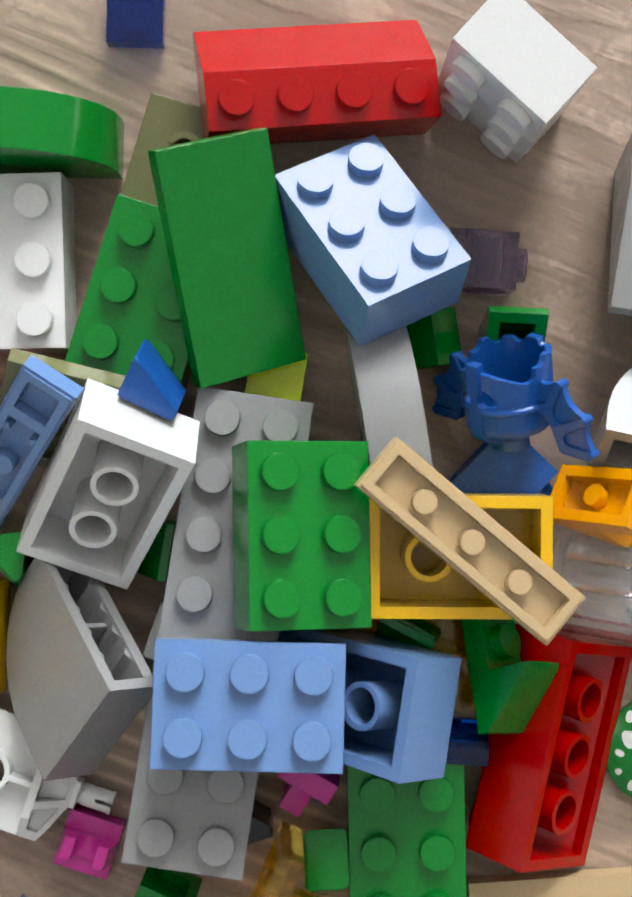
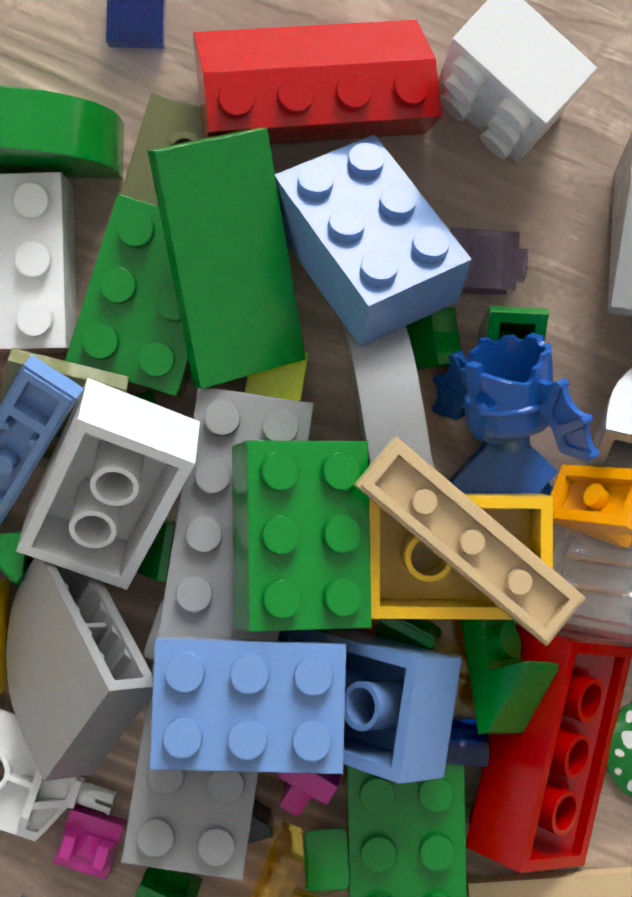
blue slope [117,339,186,421] -> none

